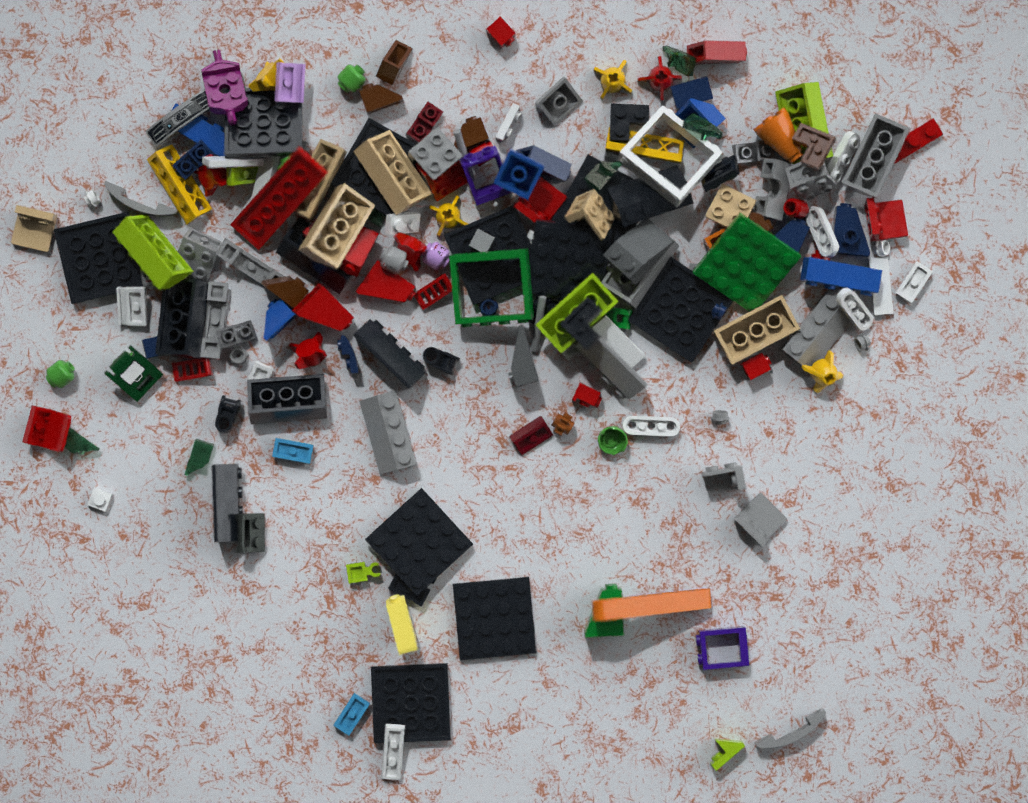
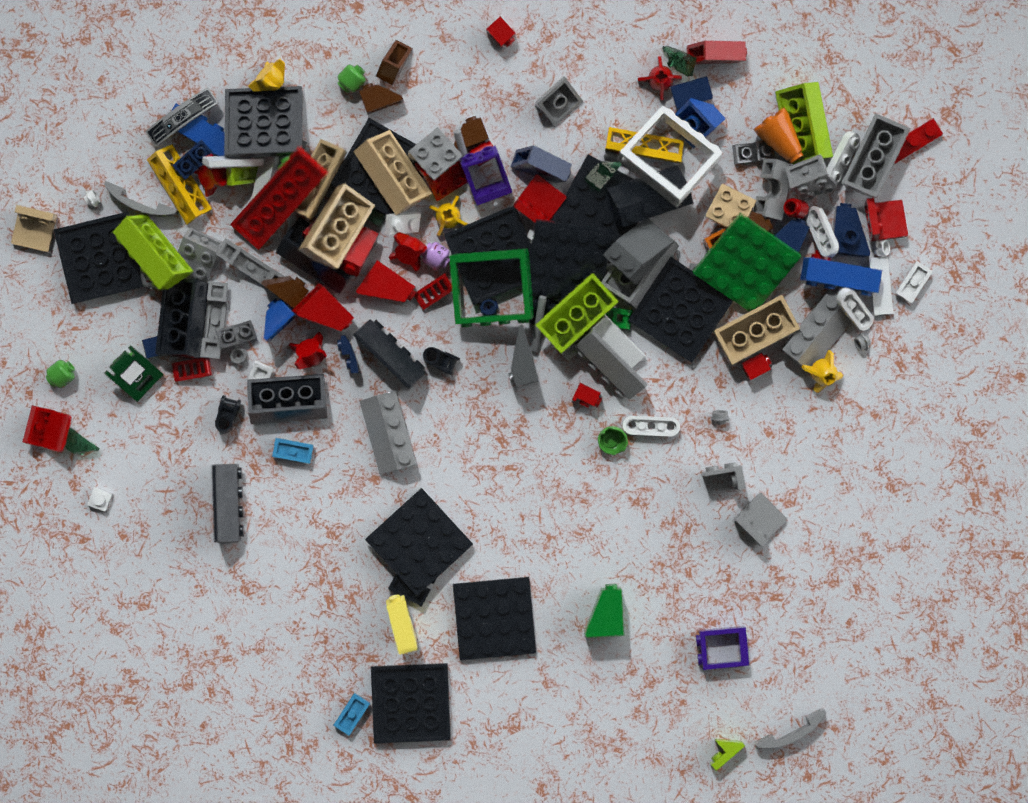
white plate [116,286,147,326] -> none
clear green slope [184,438,214,476] -> none
magenta plate [201,49,248,125] -> none
pearl dark grey plate [235,513,265,553] -> none
lavender plate [275,62,306,103] -> none
lime plate [346,561,381,584] -> none
light grey head [379,246,409,274] -> none
white tile [381,724,405,780] -> none
dark red slope [405,101,443,144] -> none
light grey tile [469,229,495,252] -> none
blue slope [493,149,545,200] -> none
white plate [496,103,522,142] -> none
dark red slope [509,416,553,456] -> none
dark orange gear [551,412,575,436] -> none
black plate [560,297,602,351] -> none
tan bracket [565,189,614,240] -> none
orange beam [592,588,712,621] -> none
yellow piece [593,60,632,99] -> none
black plate [609,103,649,143] -> none
clear green slope [683,113,723,140] -> none
black plate [701,154,739,192] -> none
dark blue plate [711,303,727,321] -> none
reddish brown plate [792,123,836,172] -> none

